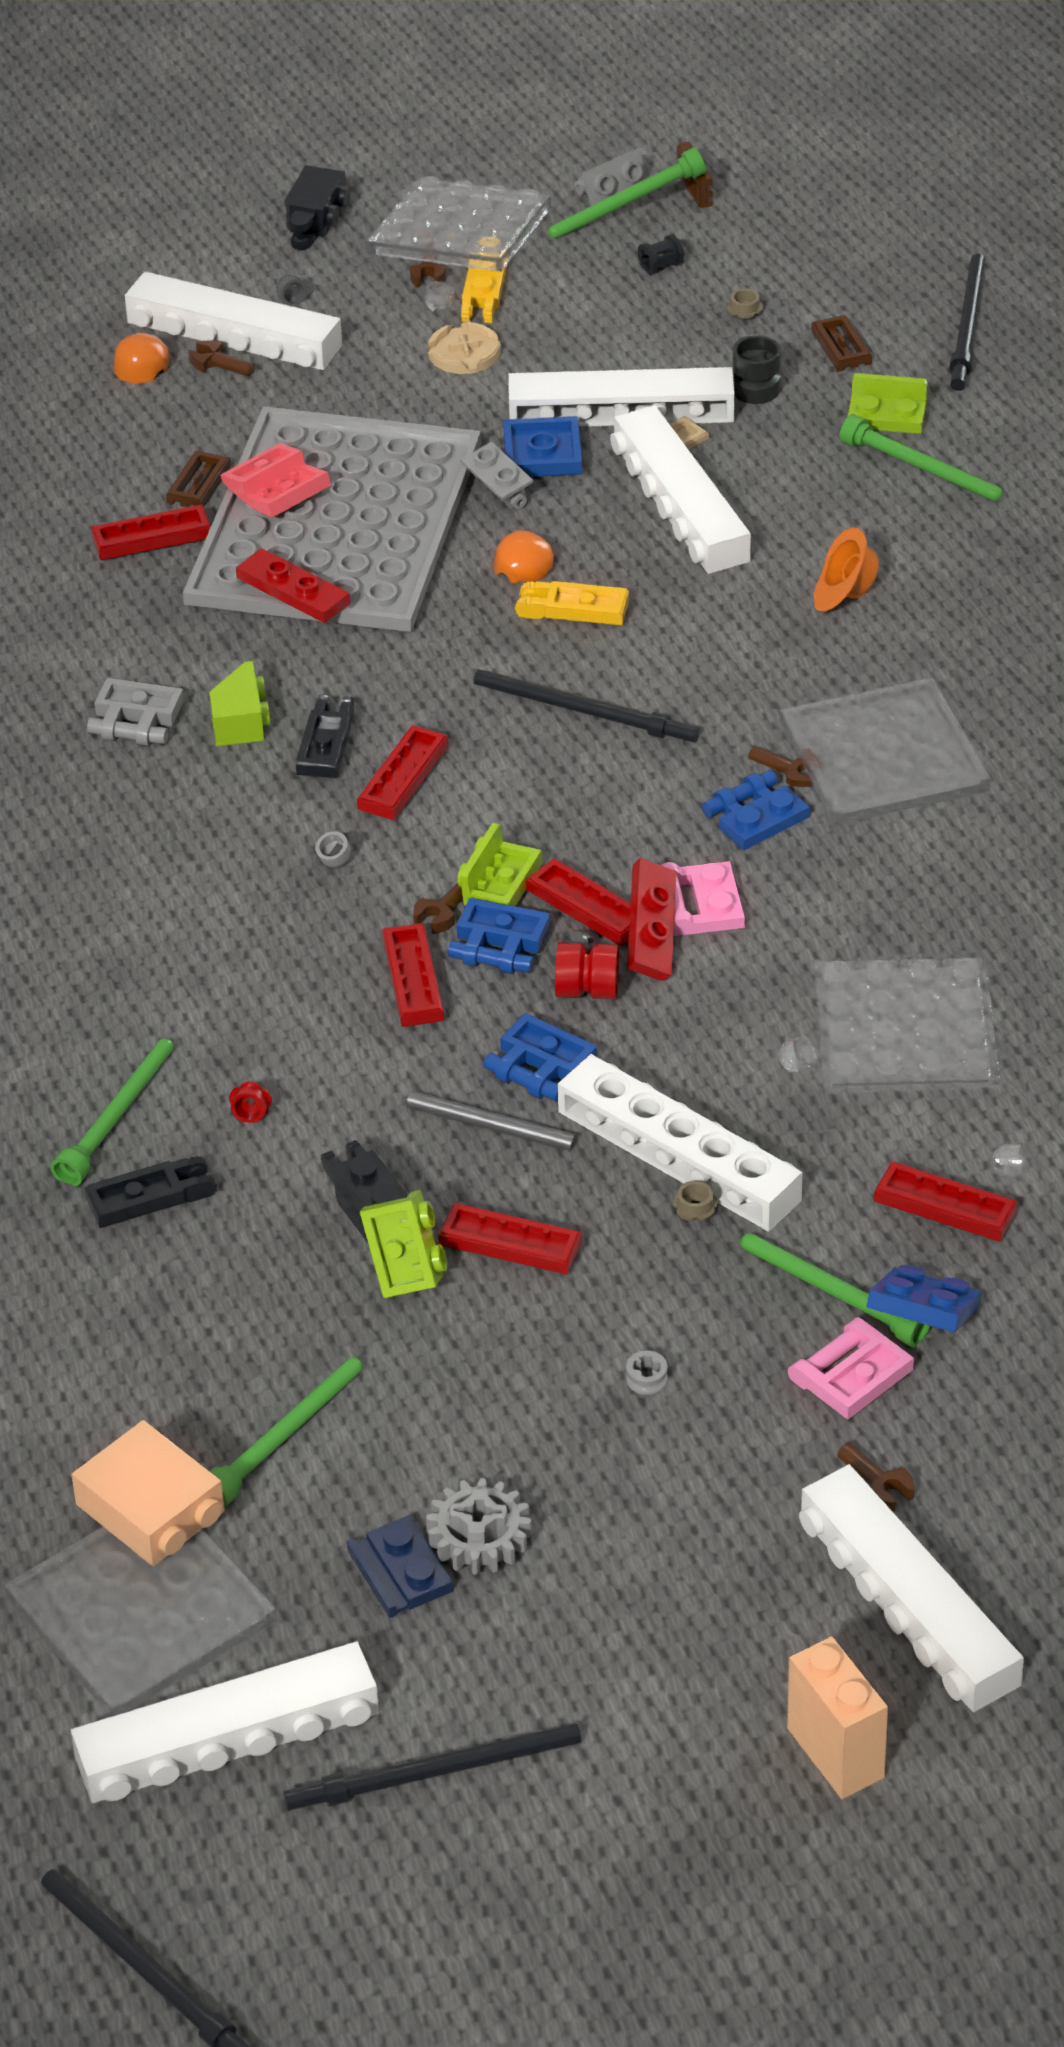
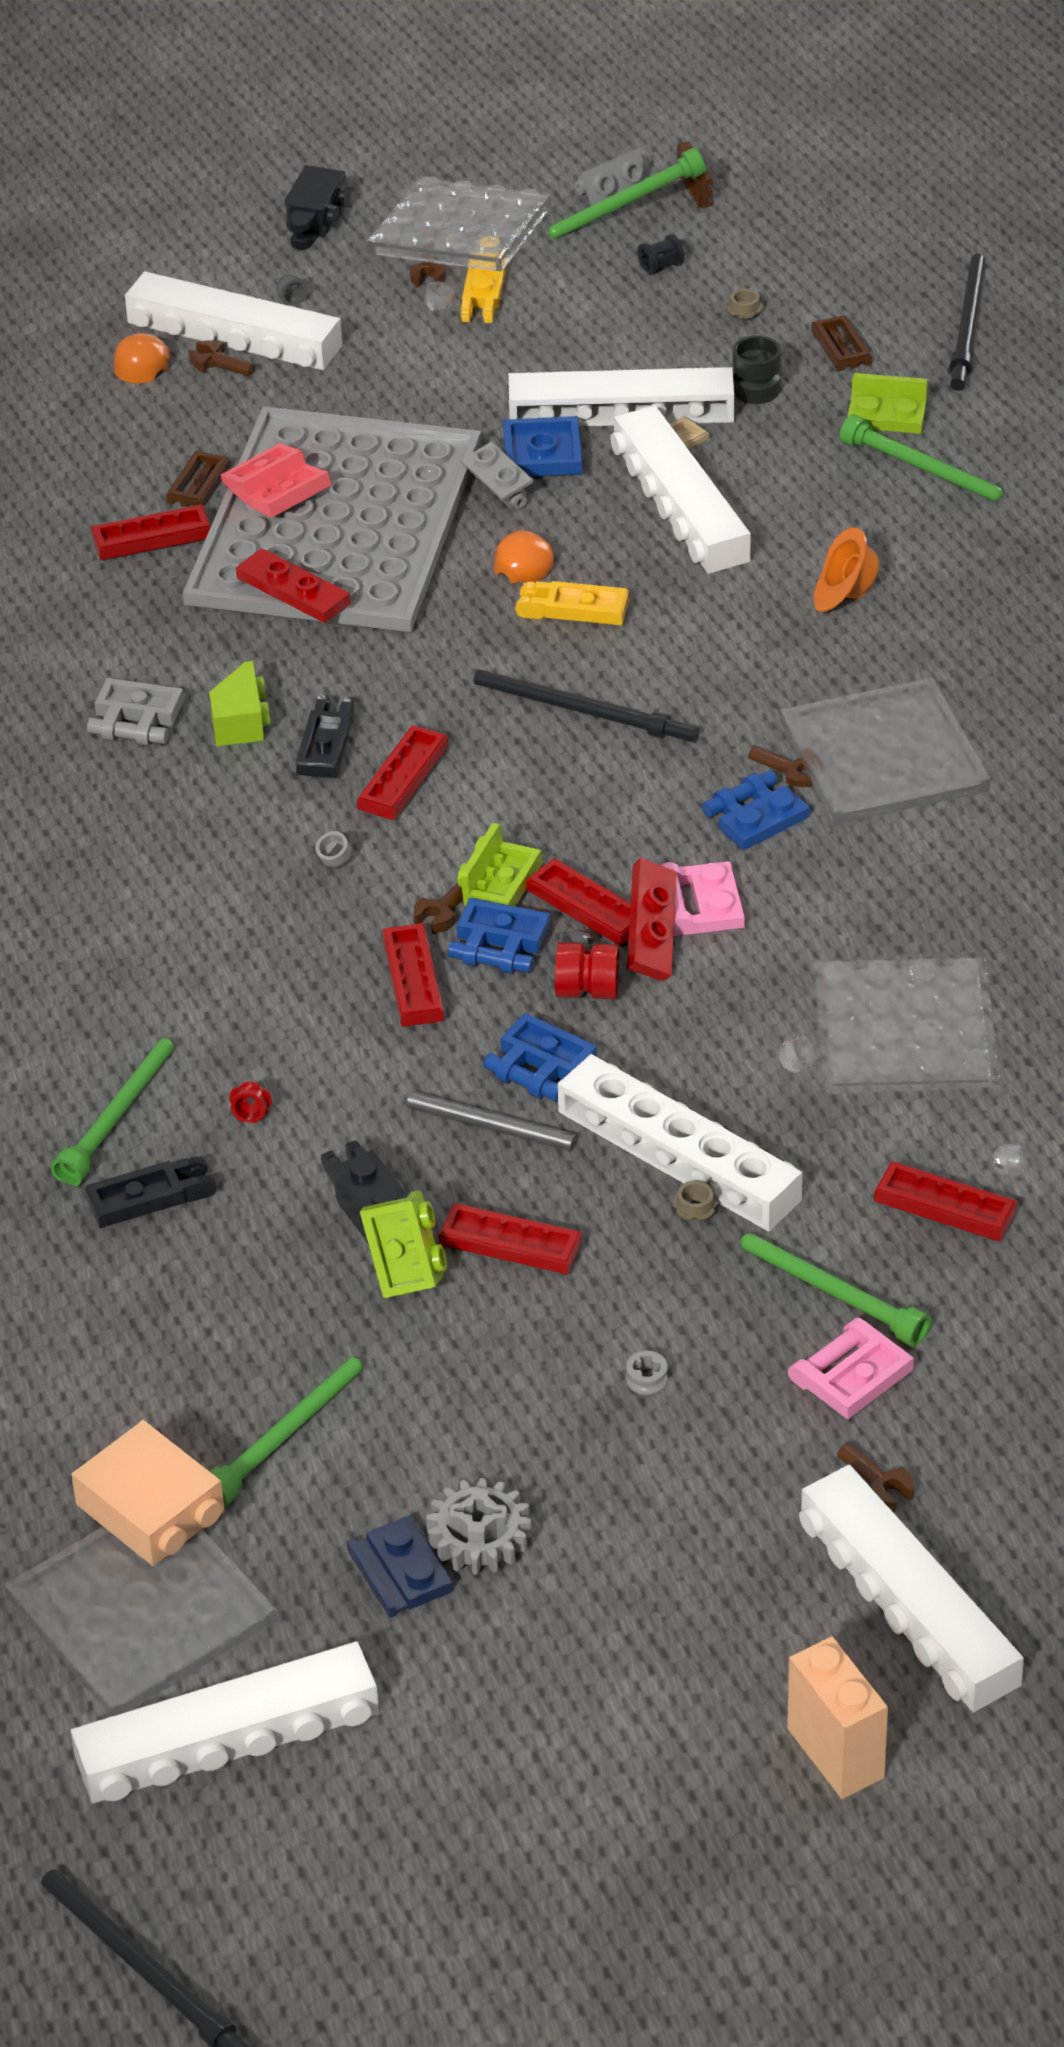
black bar [283,1723,581,1811] -> none
tan tile [428,322,501,374] -> none
blue plate [866,1265,982,1333] -> none

